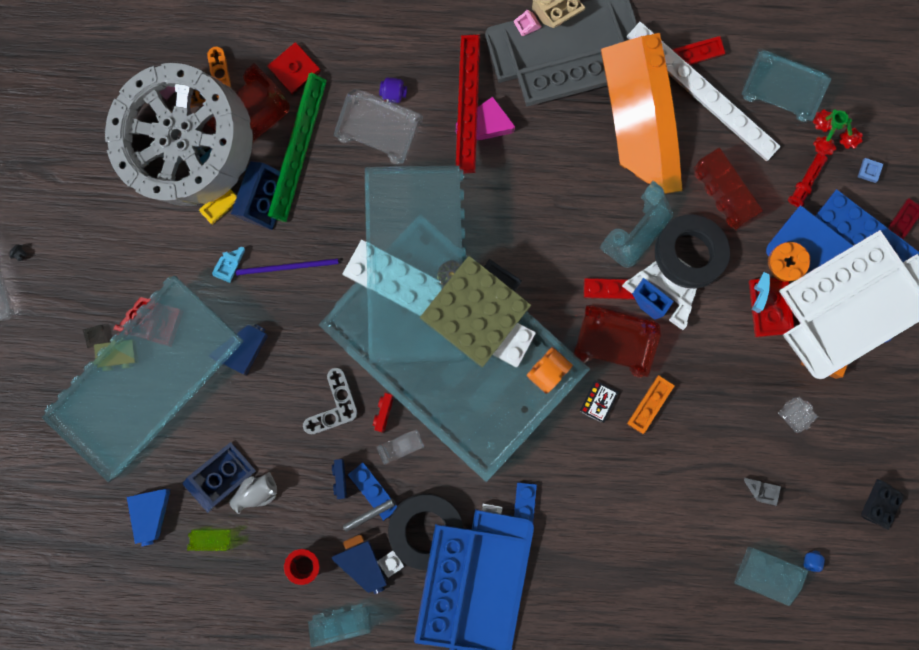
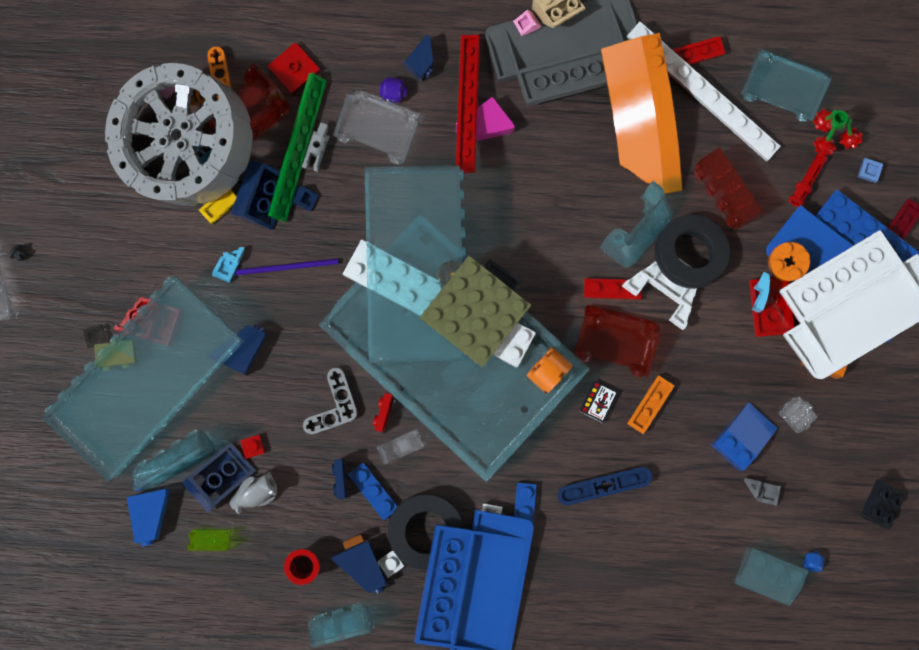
dark grey bar [343,498,396,532] -> none
blue slope [632,278,674,320] -> none
none -> clear light blue slope [132,429,215,491]
none -> red plate [240,435,265,459]
none -> dark blue slope [292,186,319,212]
none -> light grey hinge [302,123,330,172]
none -> dark blue slope [404,34,434,81]
none -> dark blue piece [557,467,652,505]
none -> blue slope [710,402,778,471]

